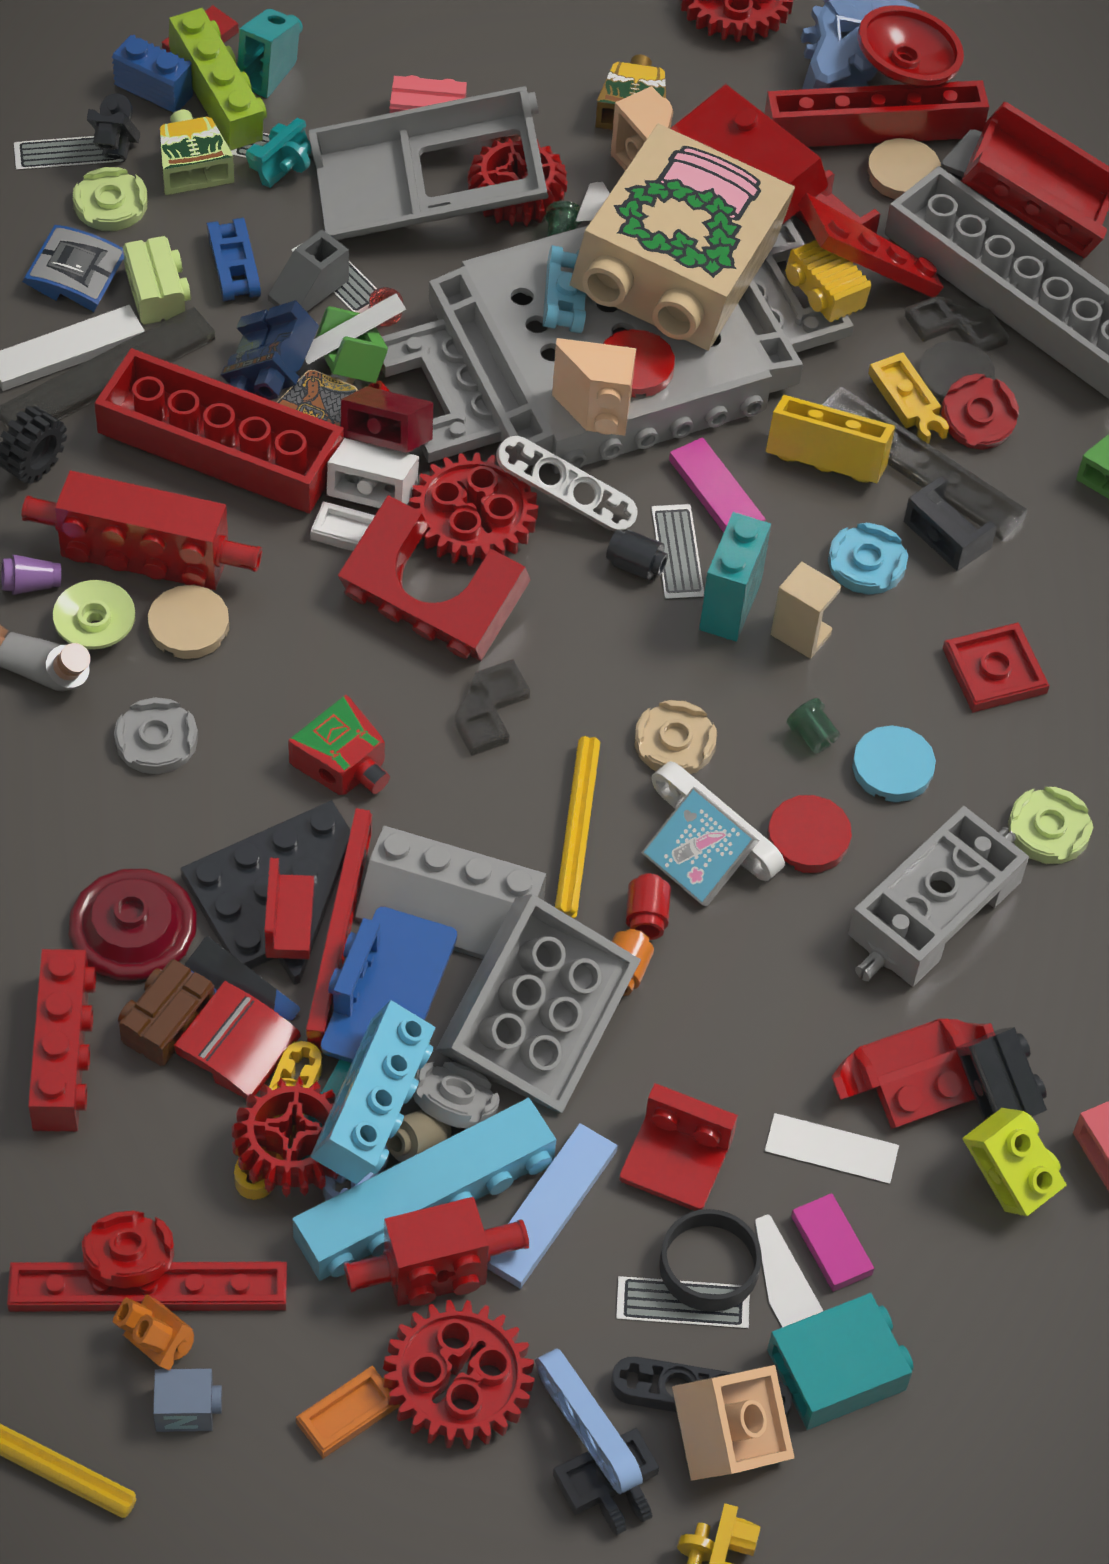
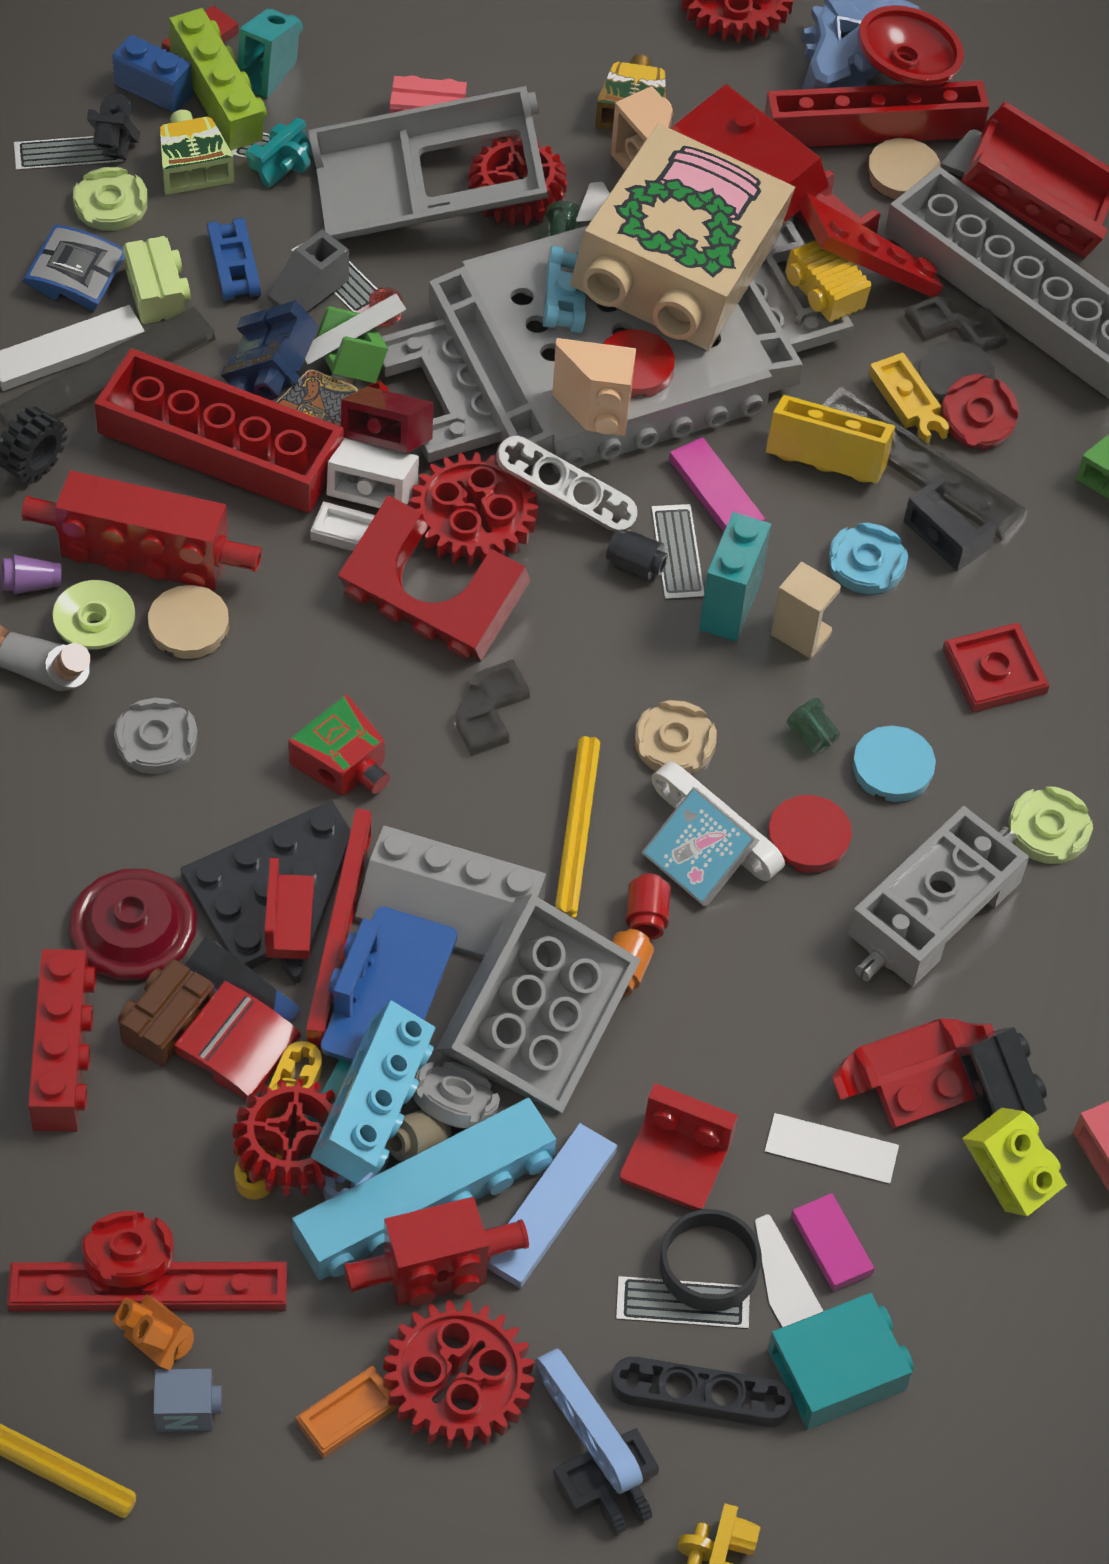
light nougat slope [672,1365,794,1481] -> none

